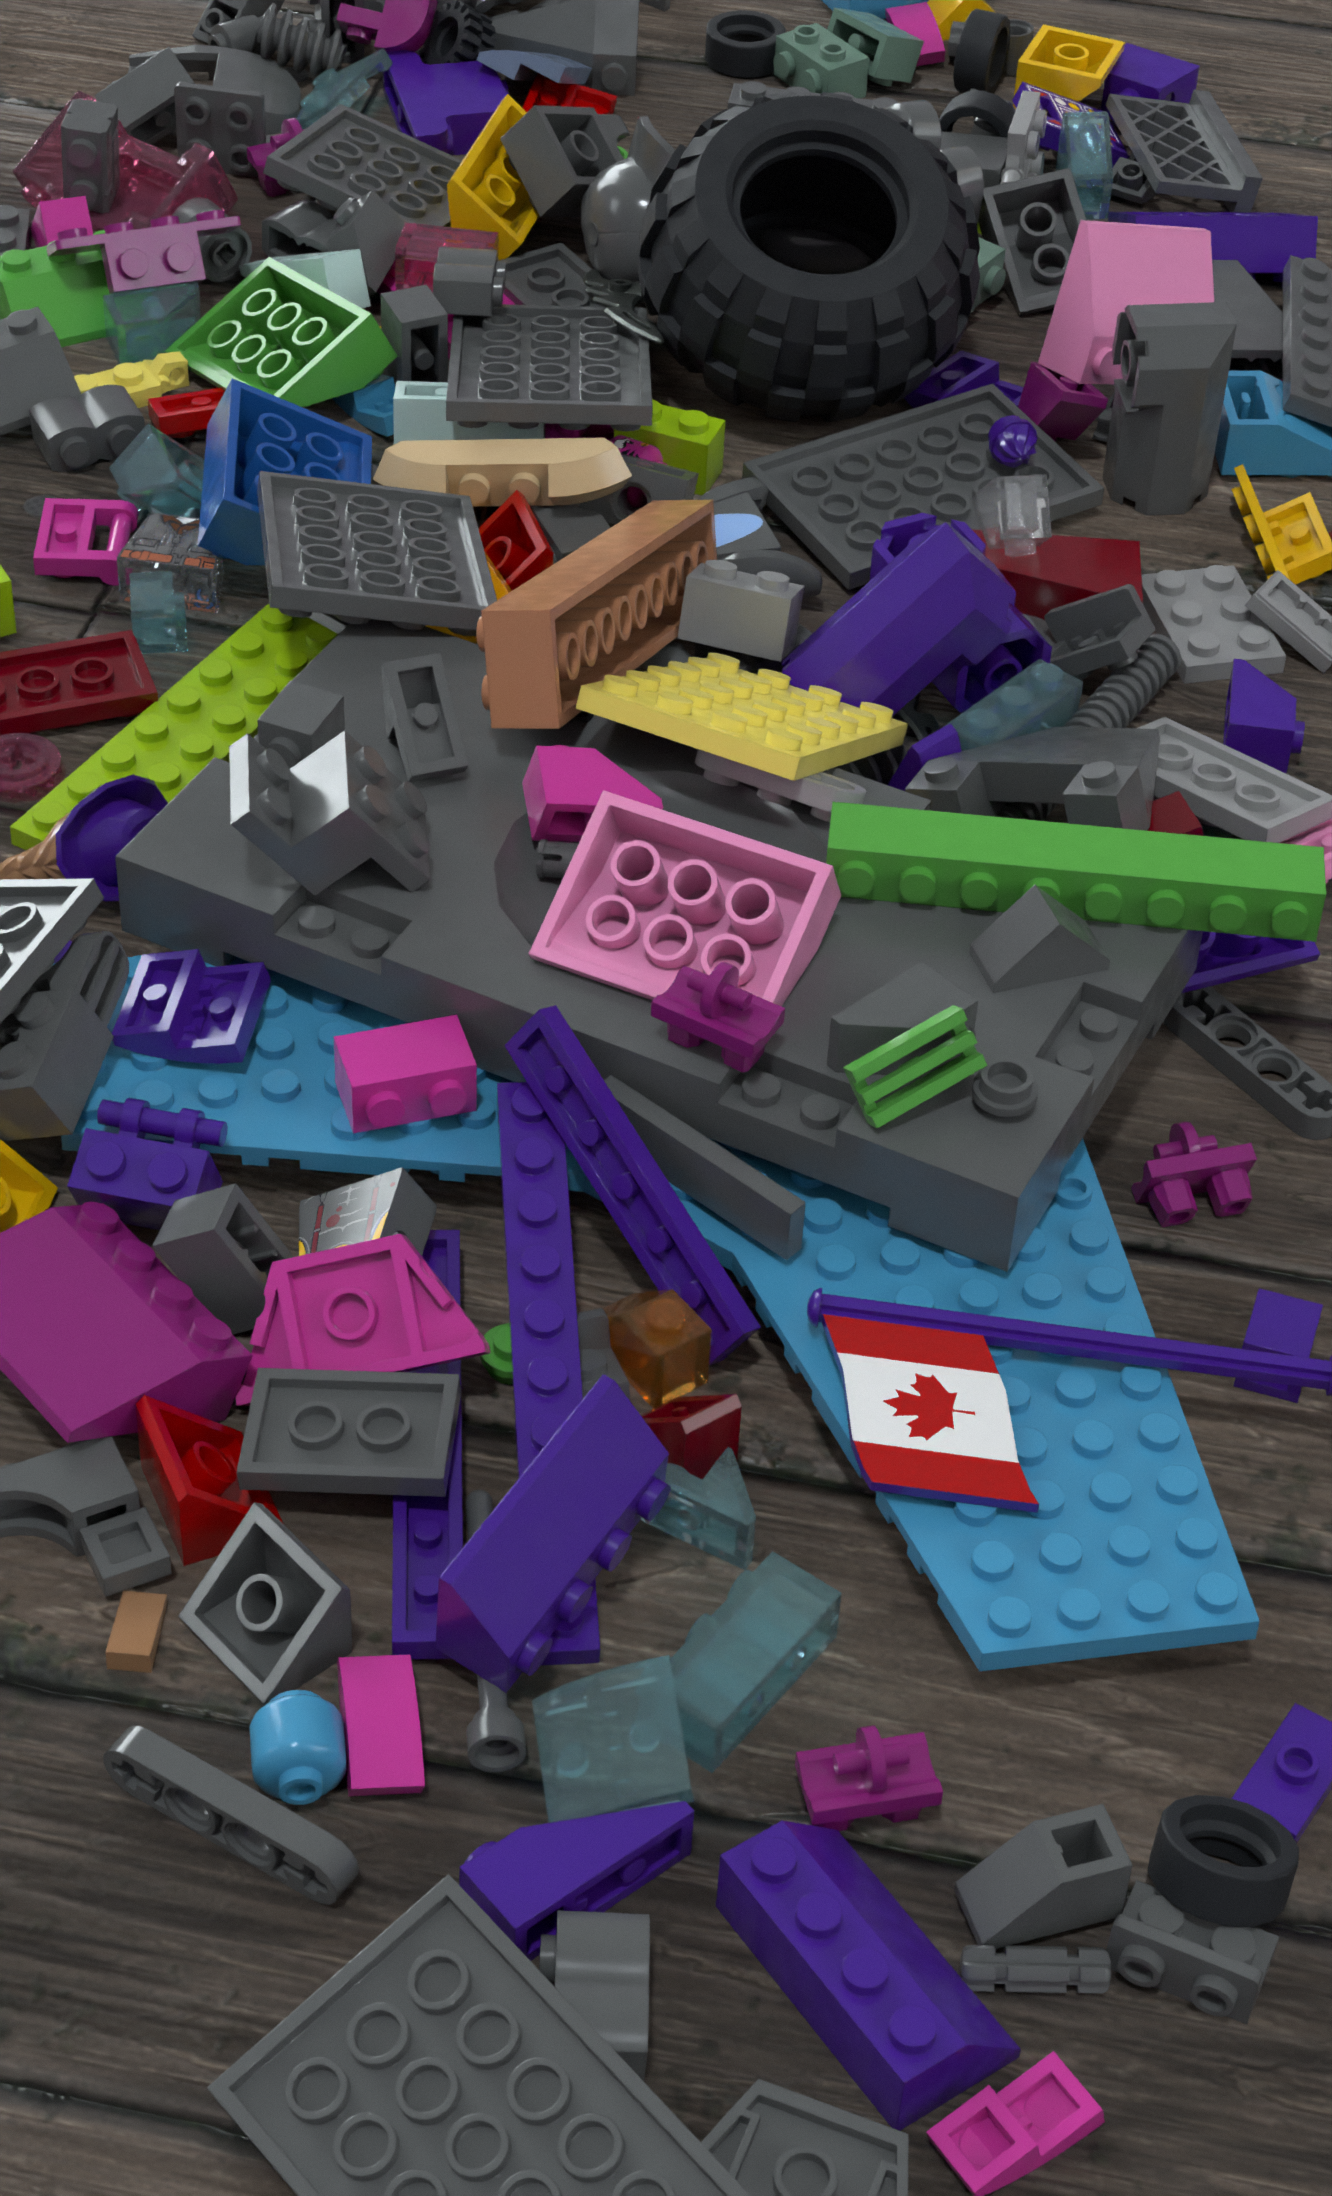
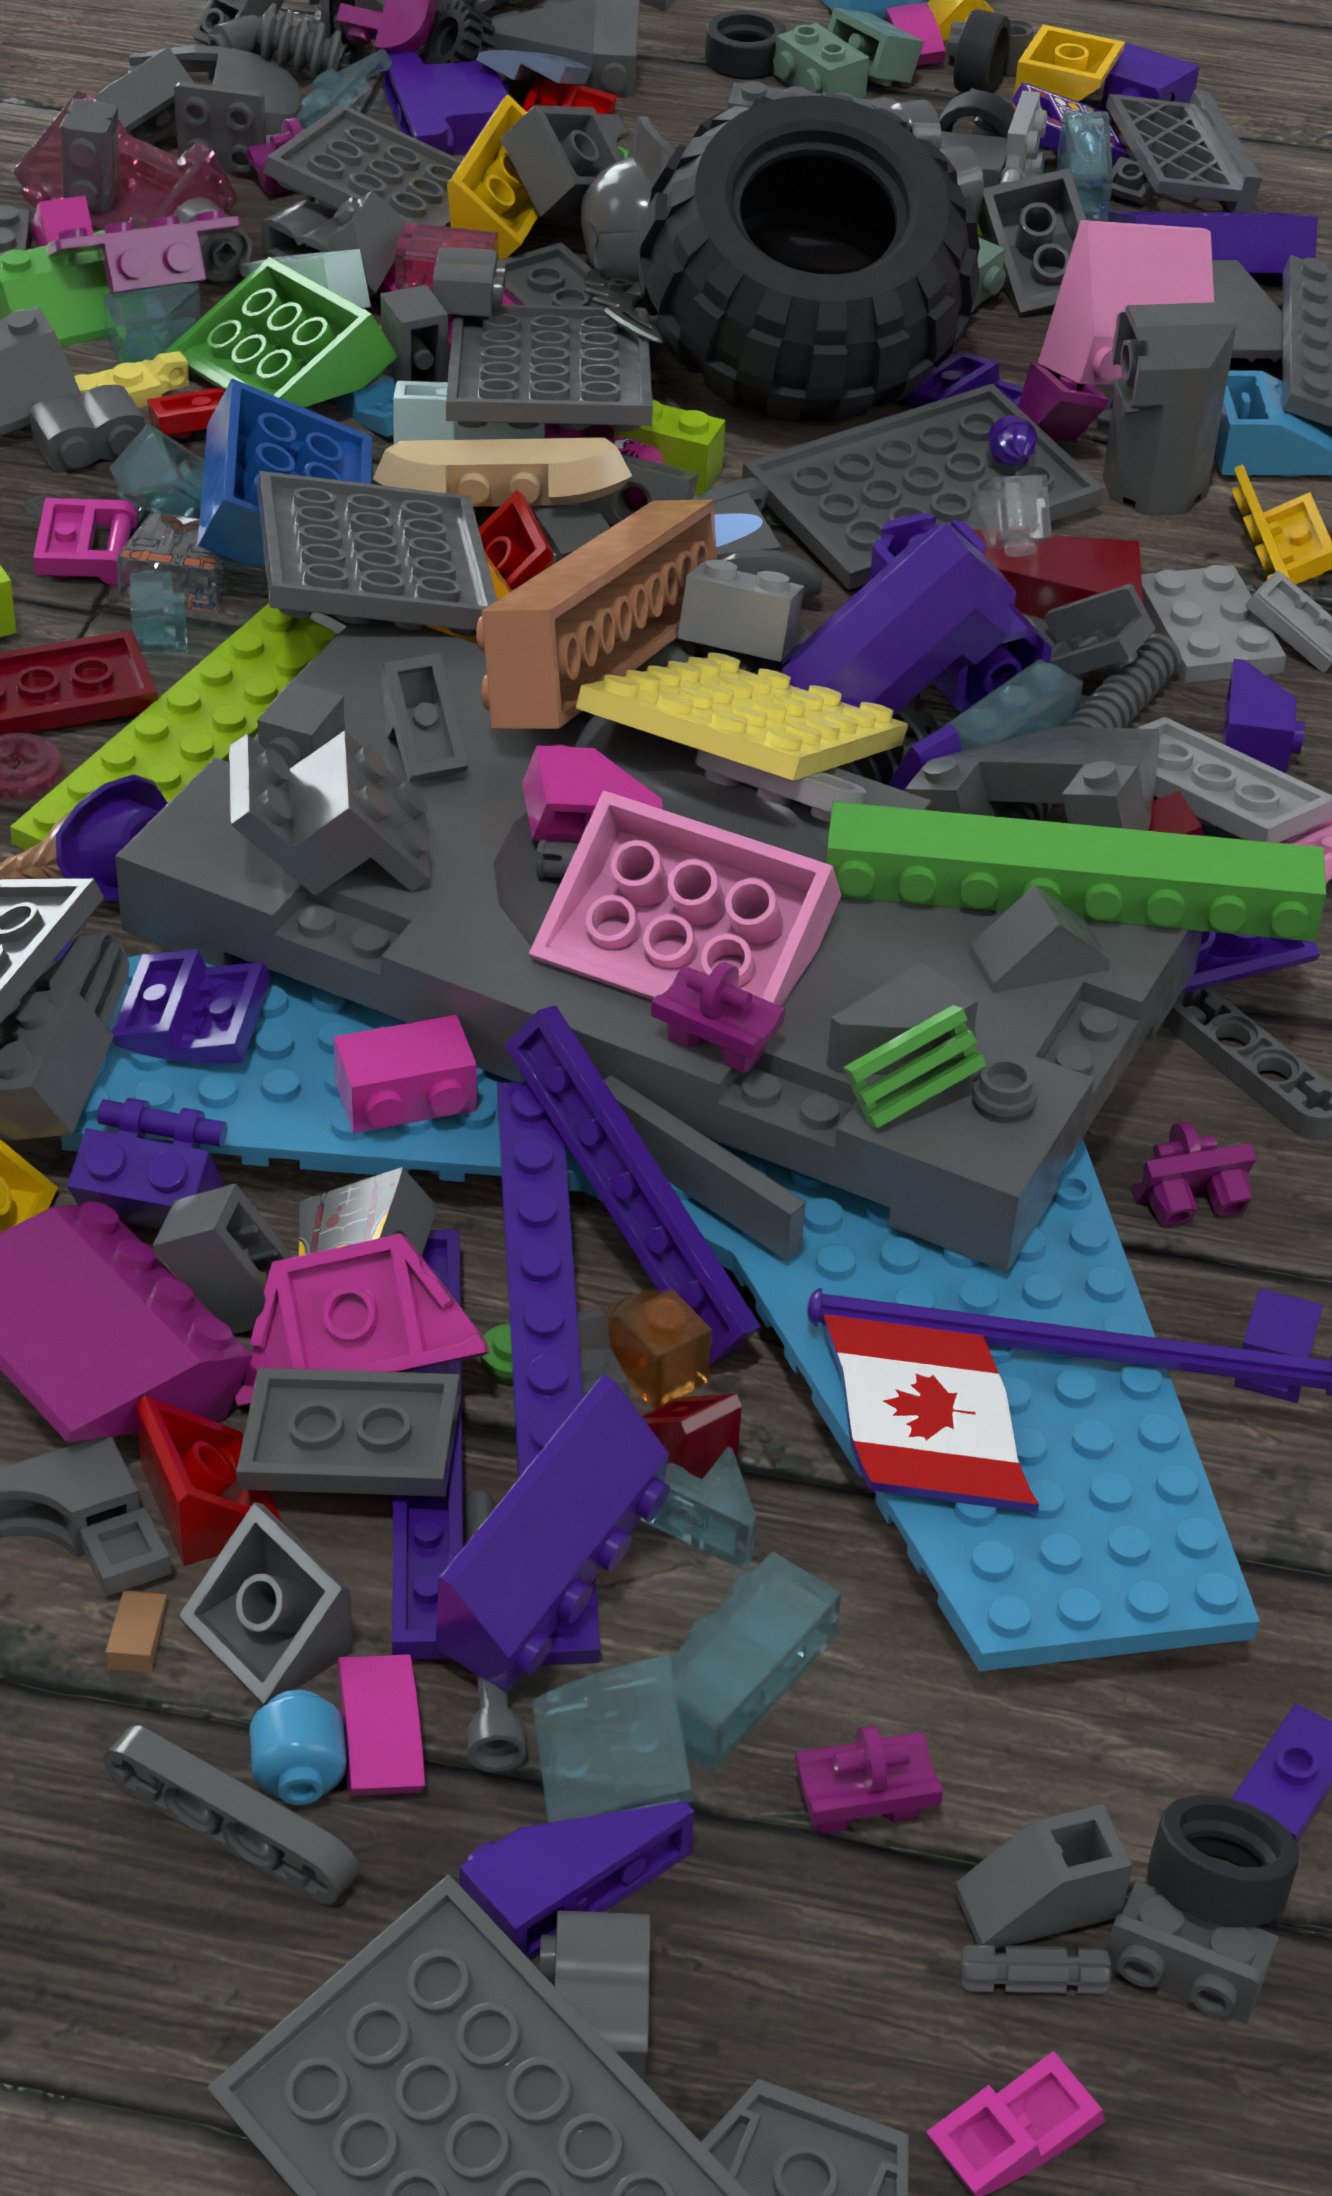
dark purple slope [716,1820,1021,2131] -> none

